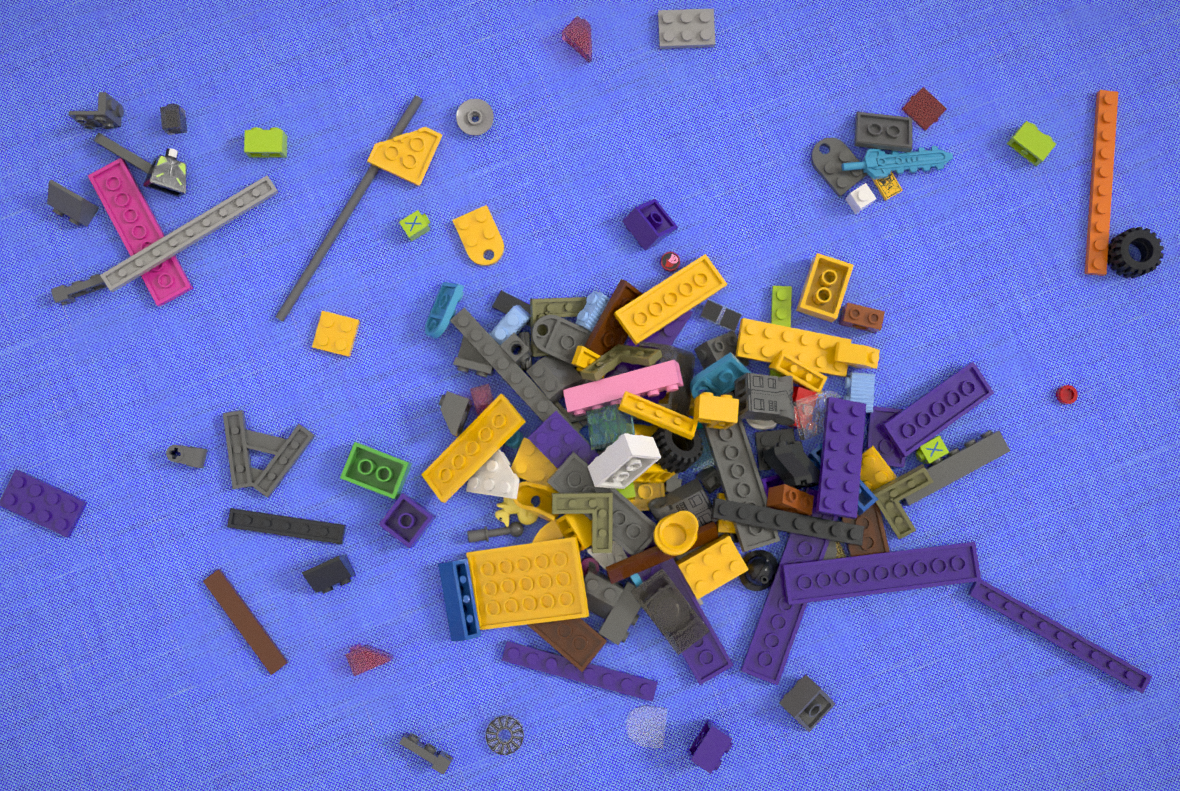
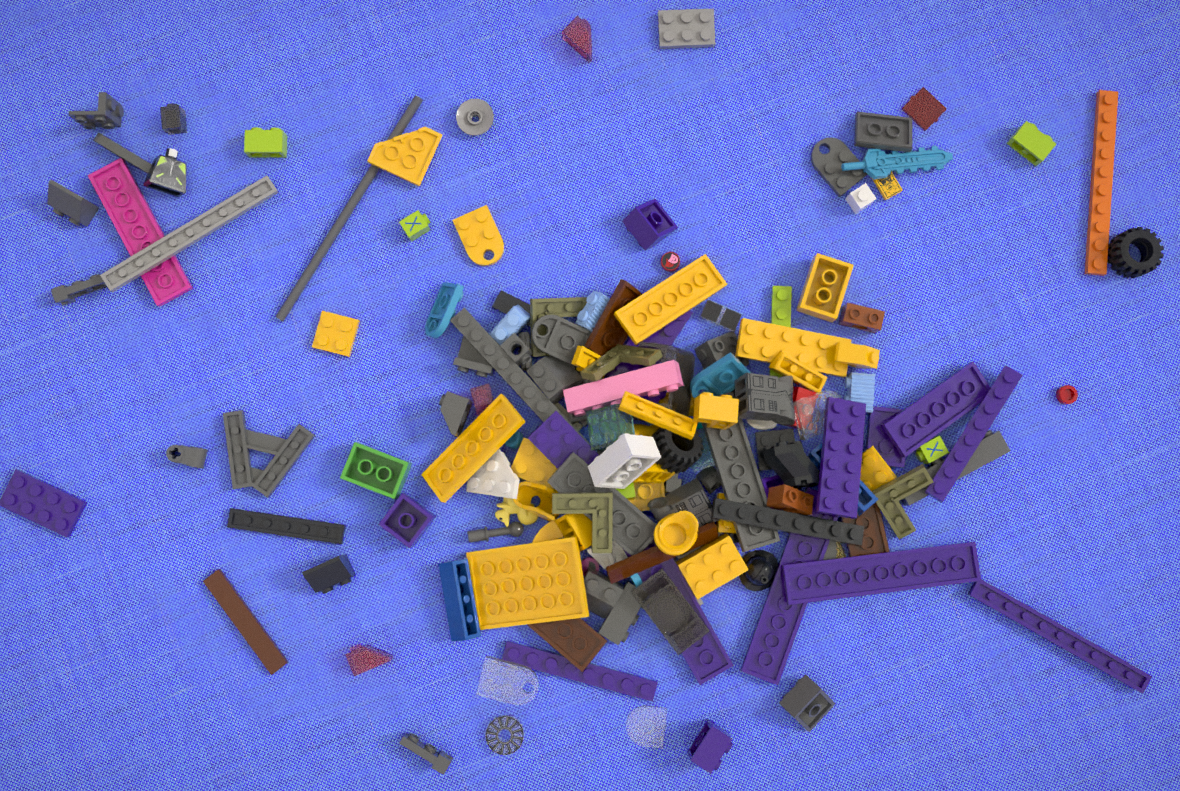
none -> clear plate [476,655,539,705]
none -> dark purple plate [925,365,1023,503]

